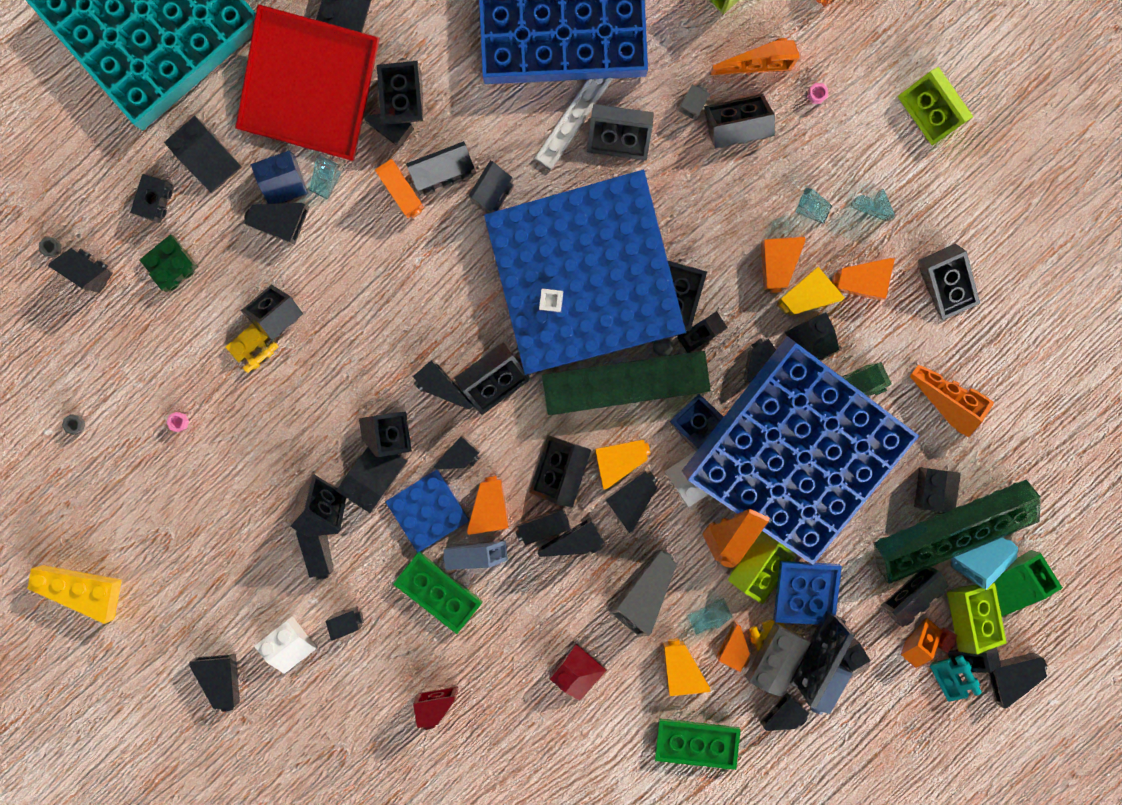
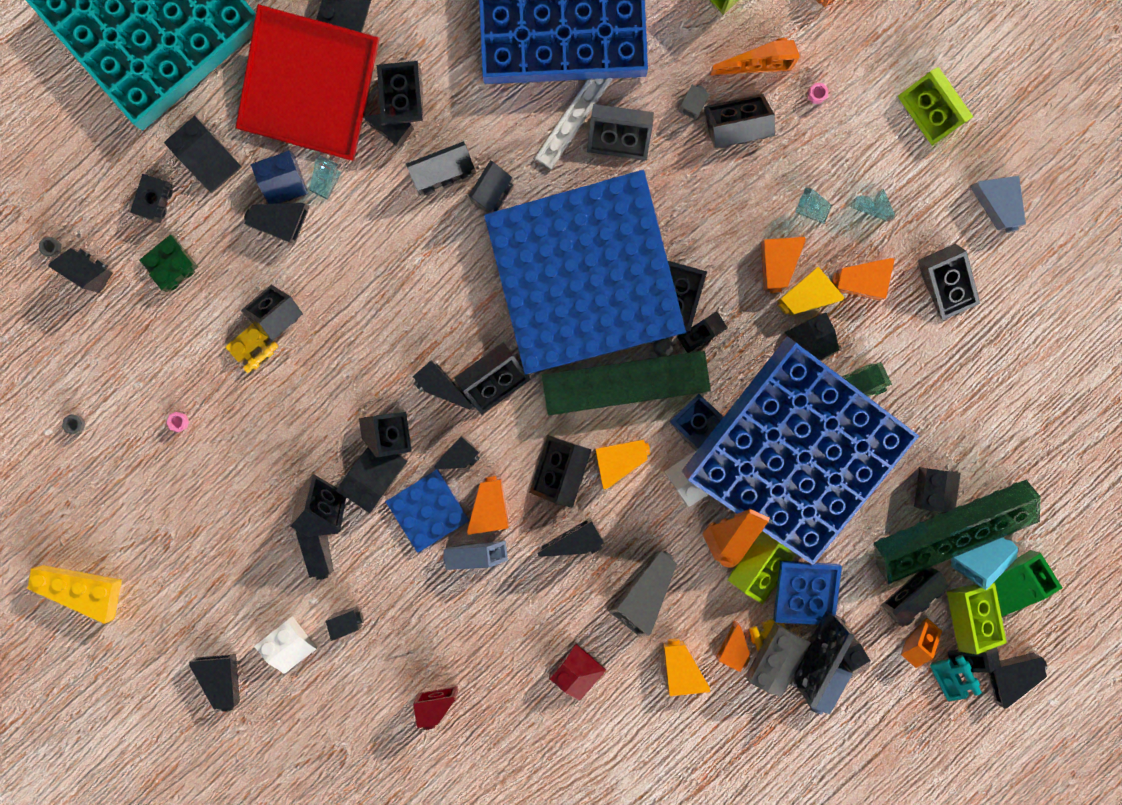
orange slope [375,159,425,218] -> none
green plate [393,551,483,634] -> none
black slope [515,506,571,545] -> none
white plate [539,289,563,312] -> none
black slope [605,470,658,533] -> none
green plate [654,718,741,770] -> none
clear light blue slope [687,598,732,635] -> none
black slope [743,338,776,383] -> none
black slope [760,693,809,731] -> none
orange wedge [910,365,994,438] -> none
clear red plate [937,627,957,653] -> none
none -> sand blue slope [971,176,1026,233]

